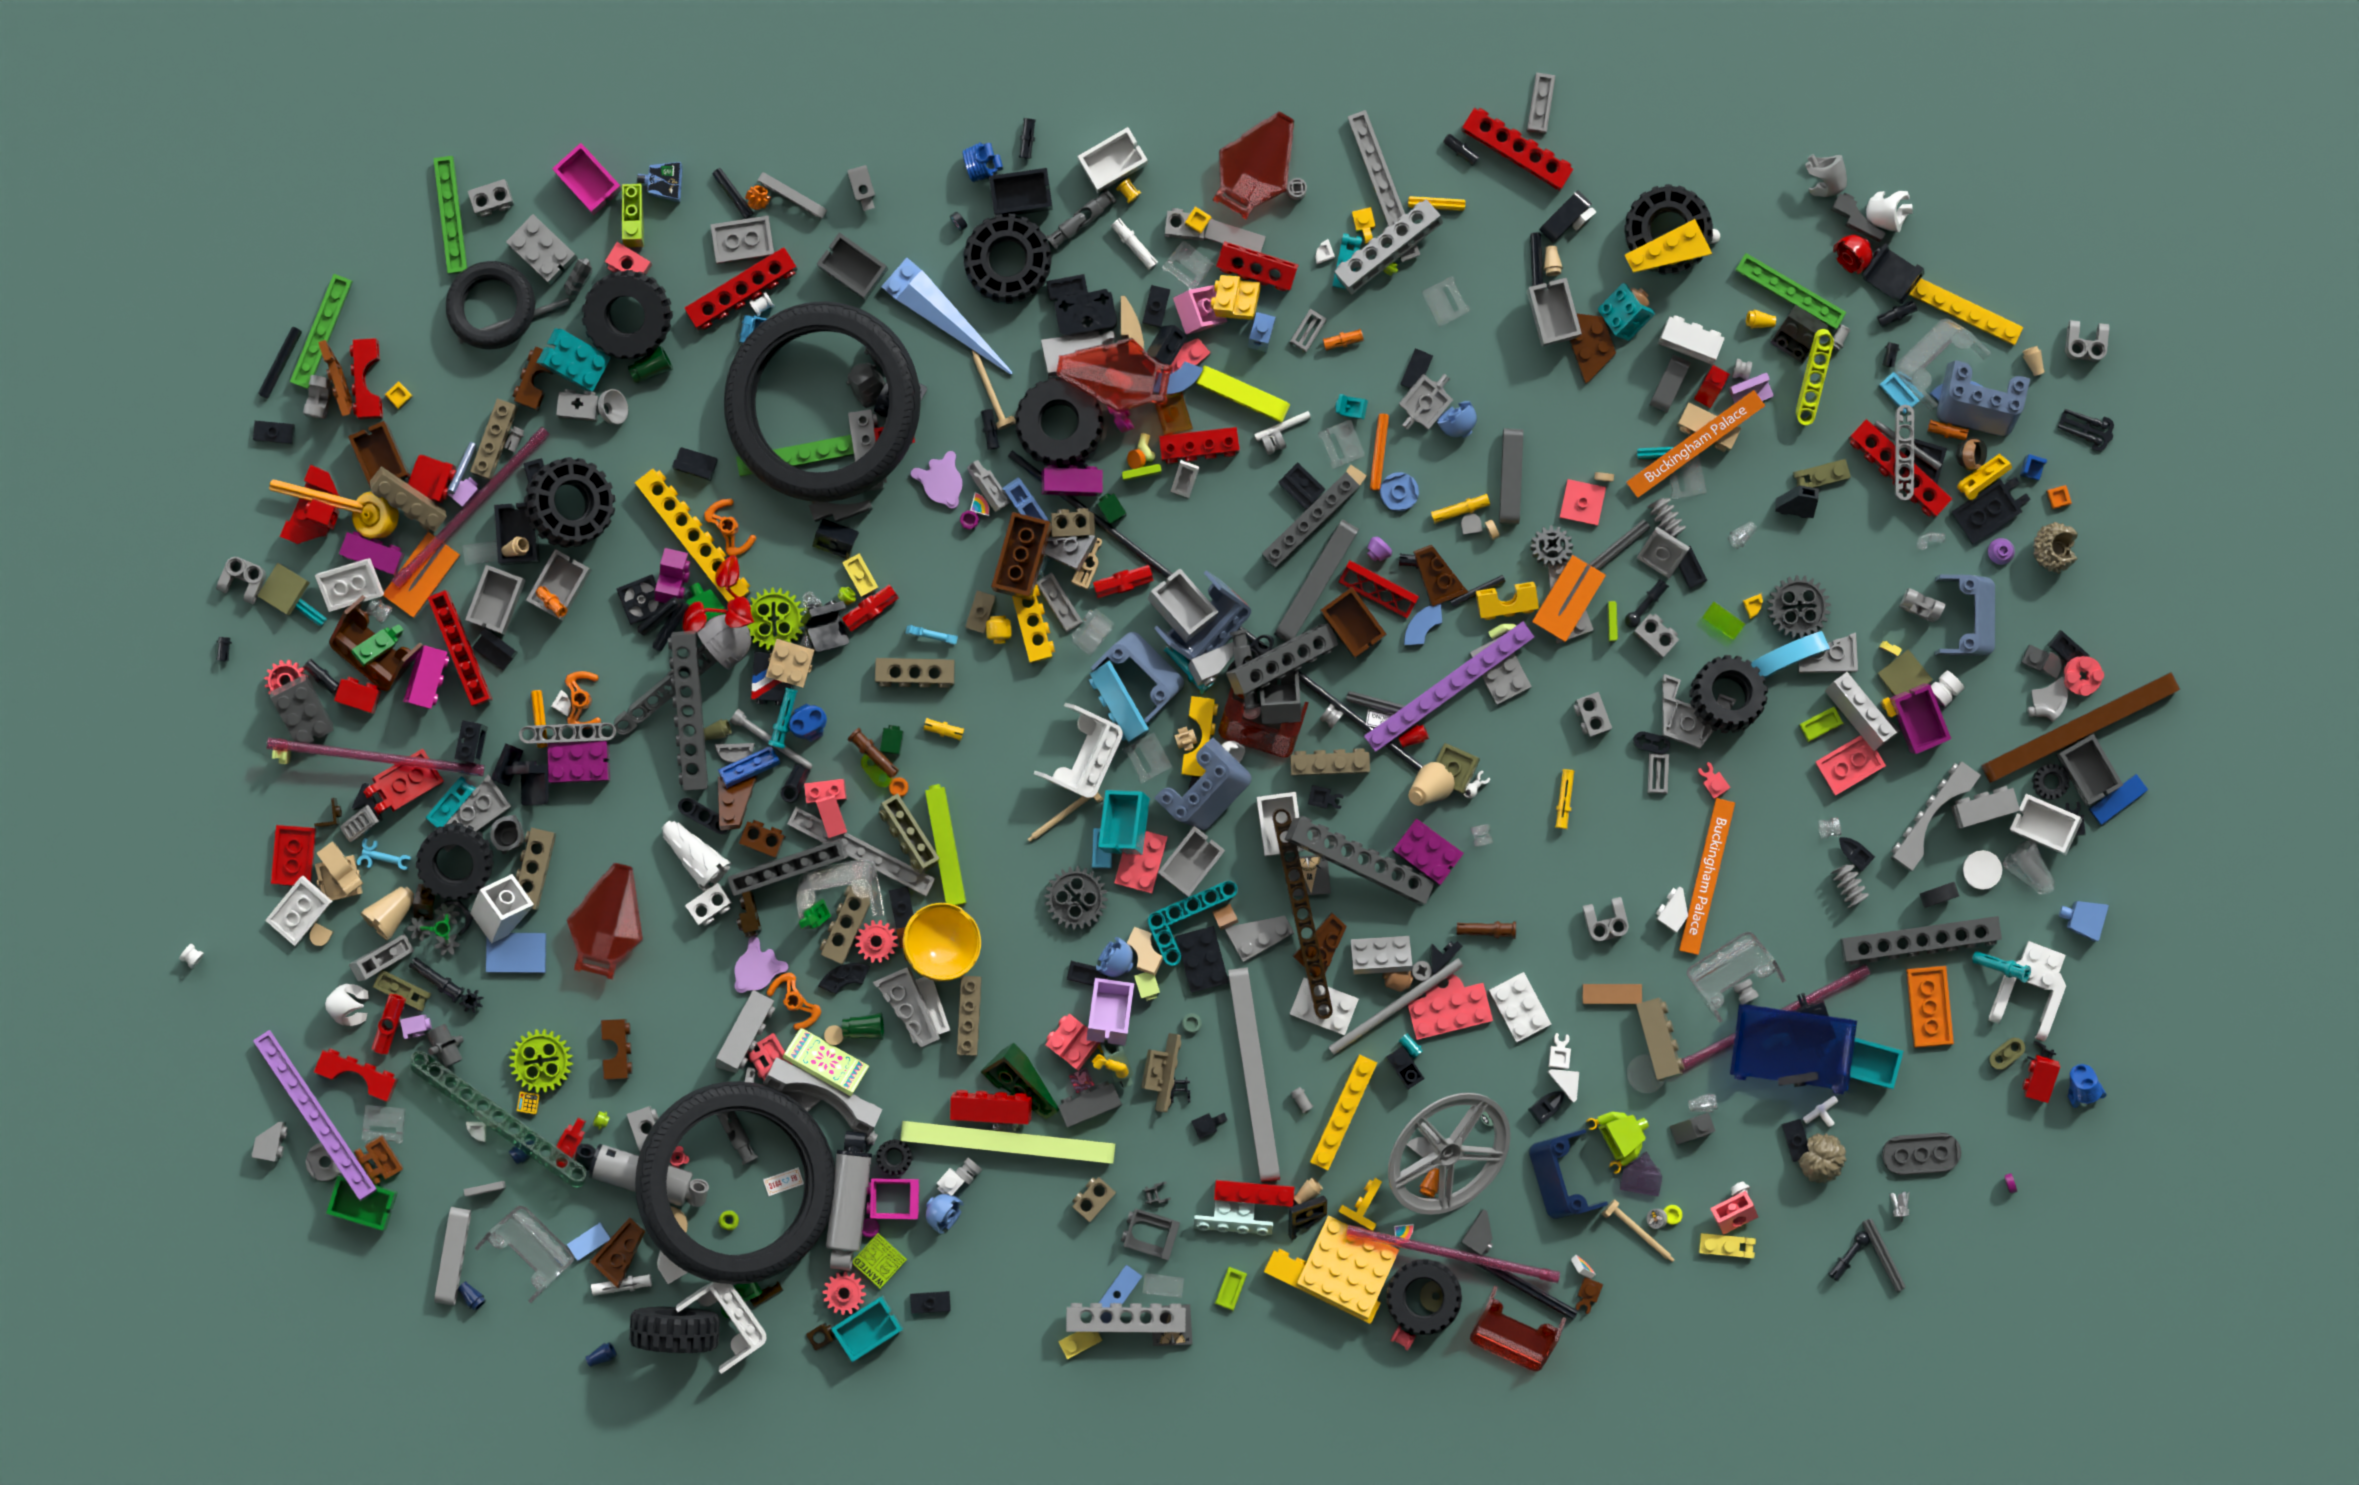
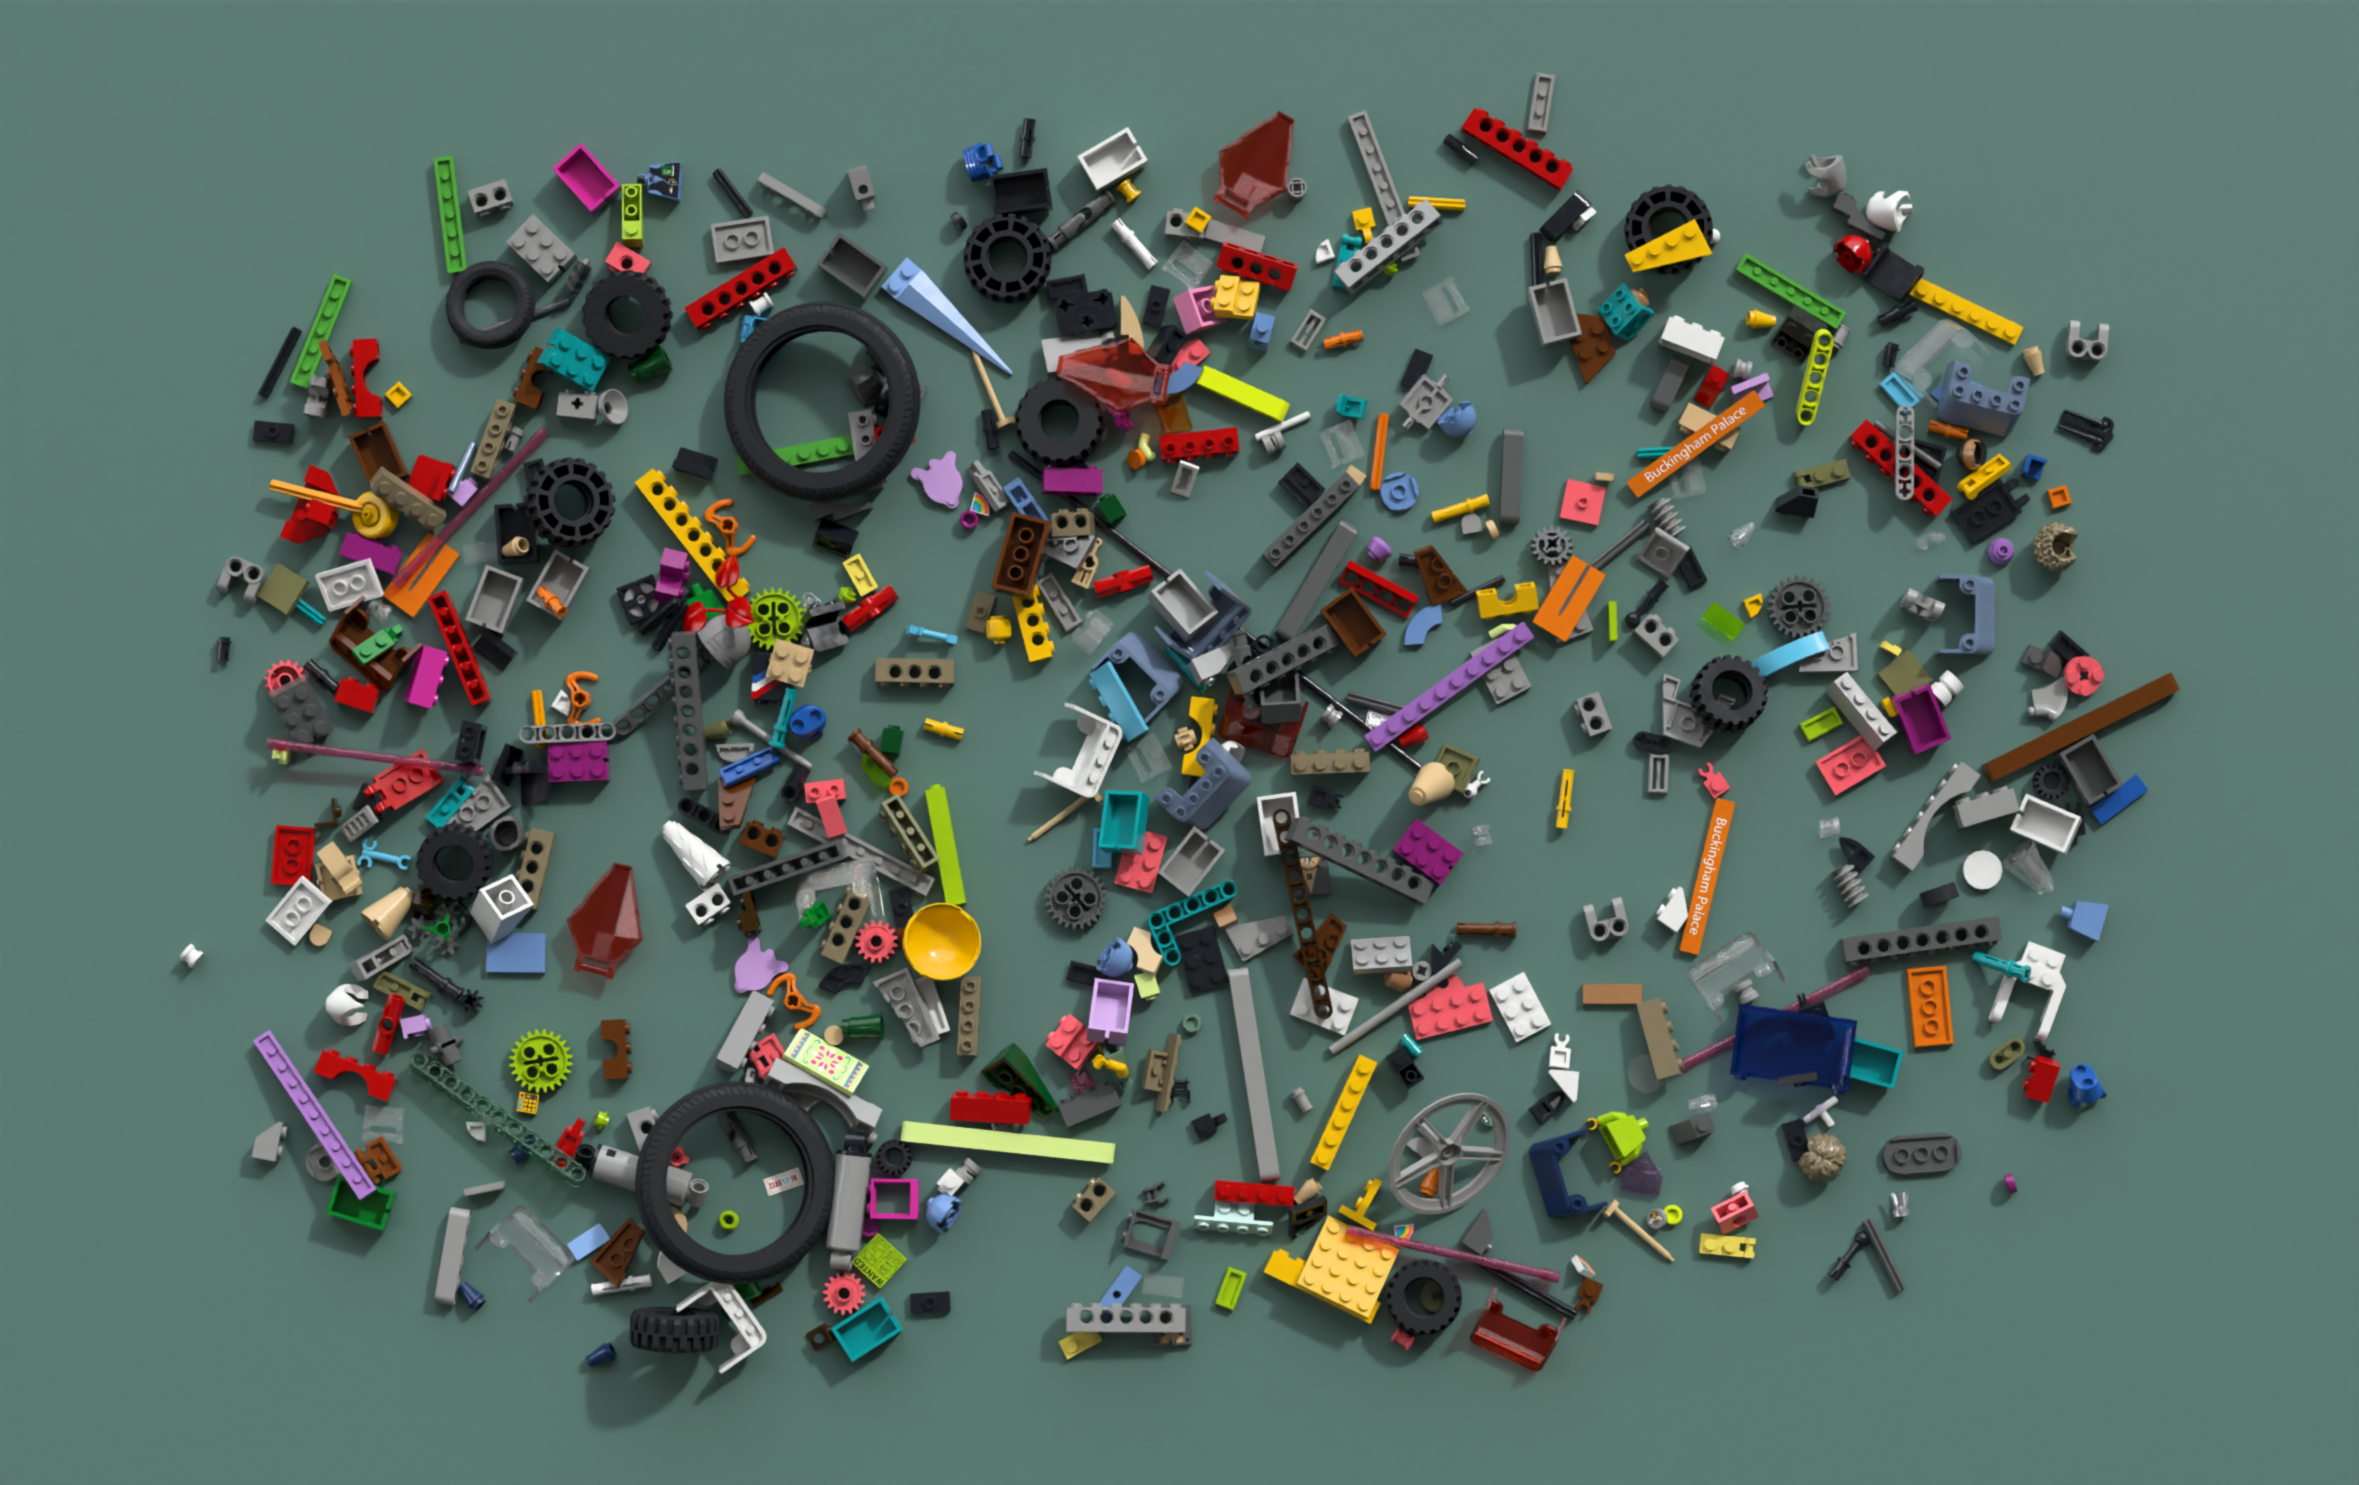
orange gear [745,185,771,210] -> none
lime tile [1122,464,1162,481] -> none

